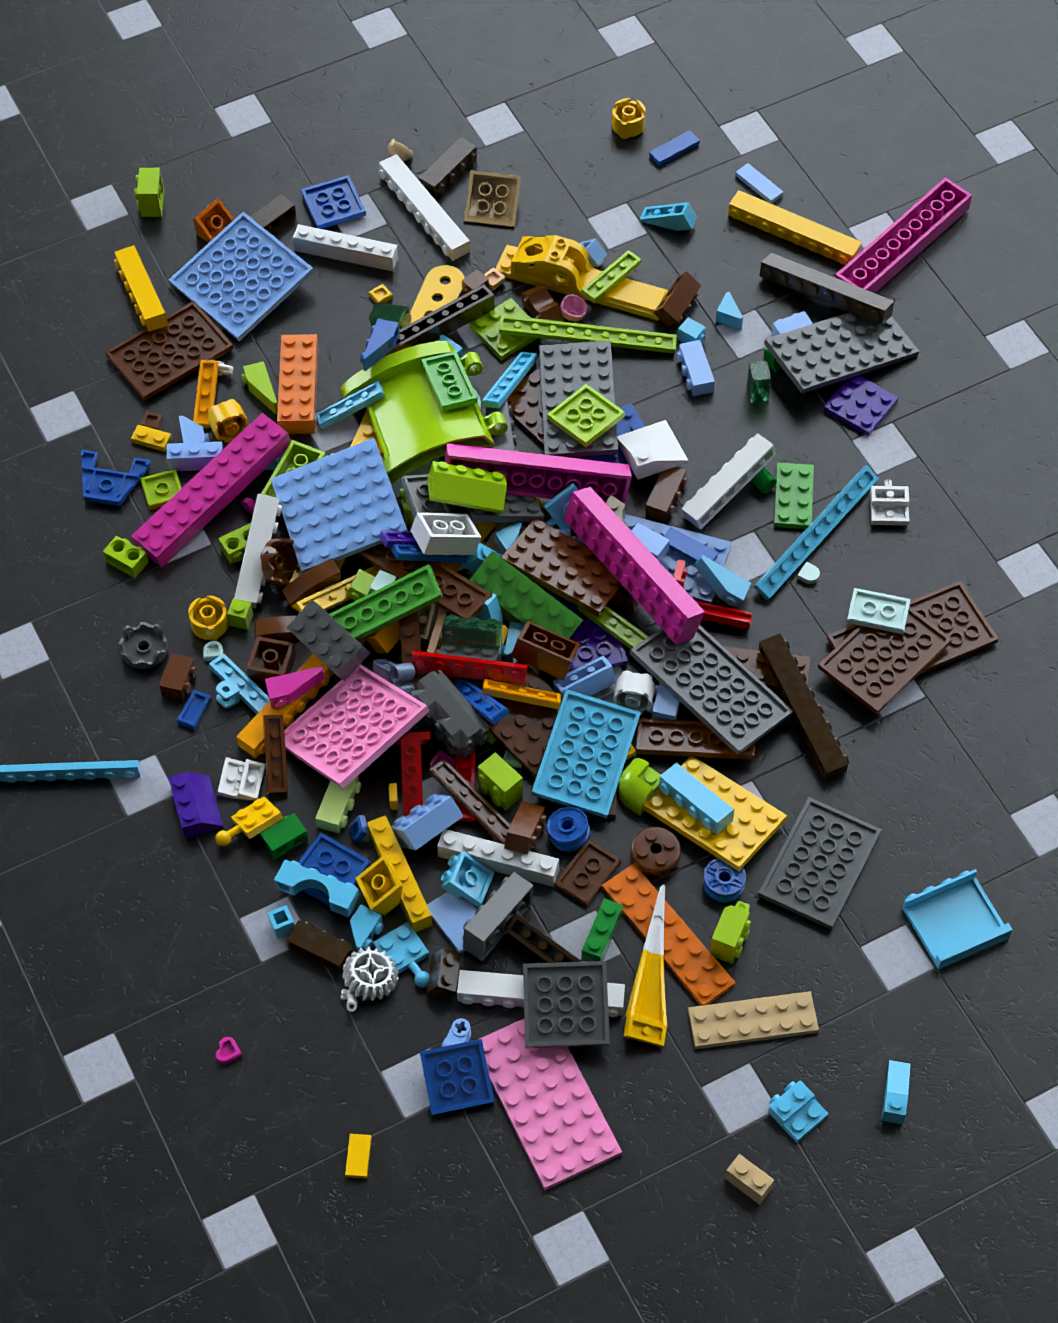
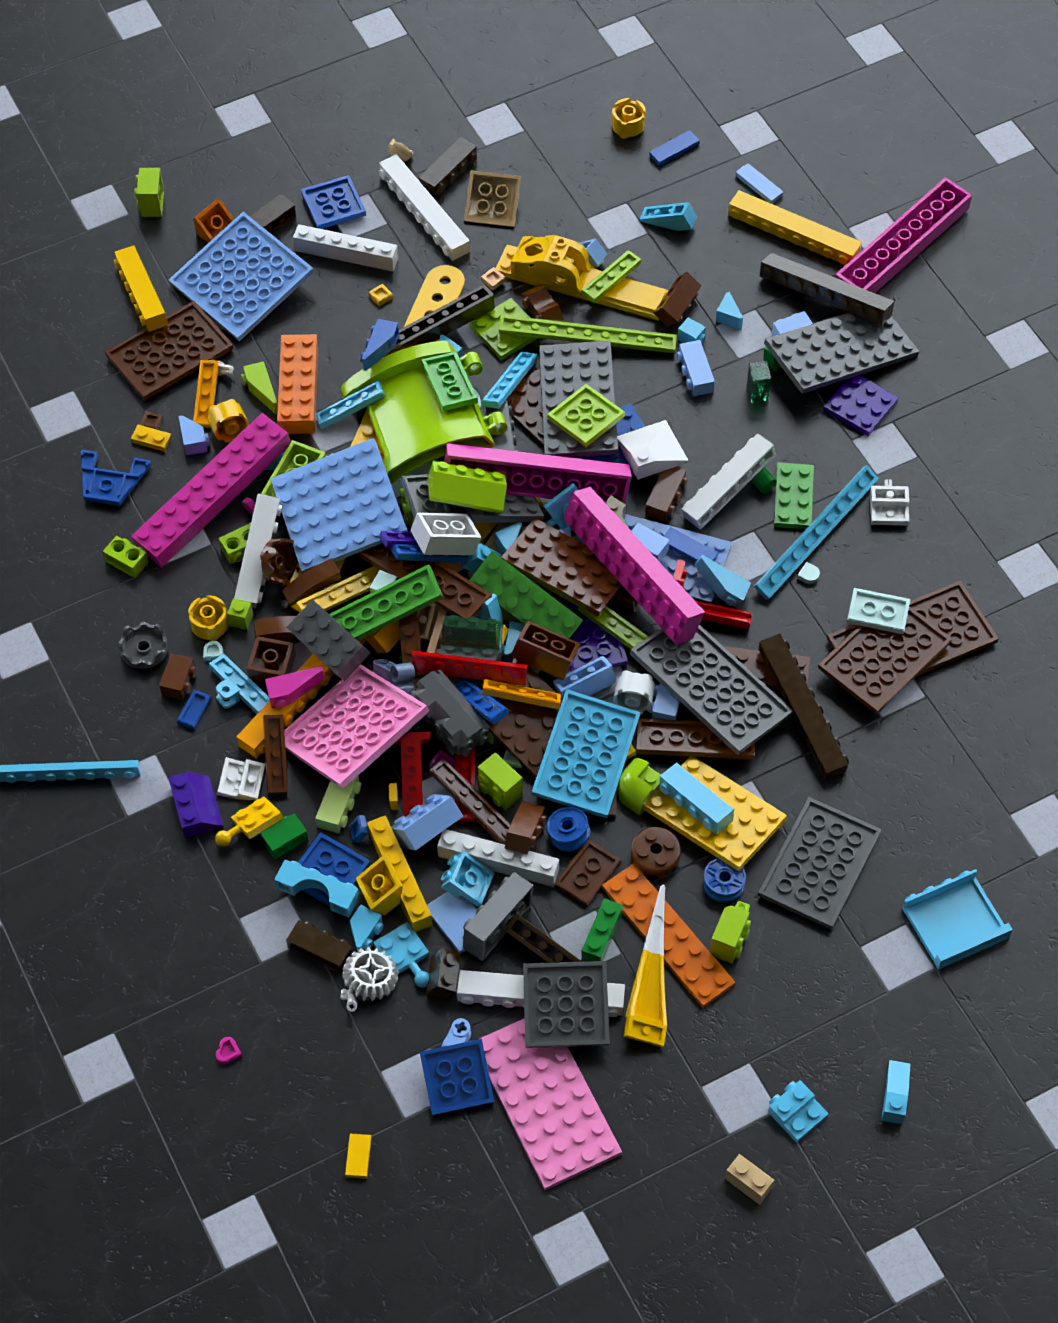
lime tile [140,469,182,510] -> none
light blue brick [167,441,223,471] -> none
medium azure brick [268,905,295,940] -> none
lime brick [346,569,375,601] -> none
clear green brick [368,303,412,330] -> none
brick [462,269,489,294] -> none
bright pink hair [560,294,588,322] -> none
tan plate [688,991,819,1049] -> none

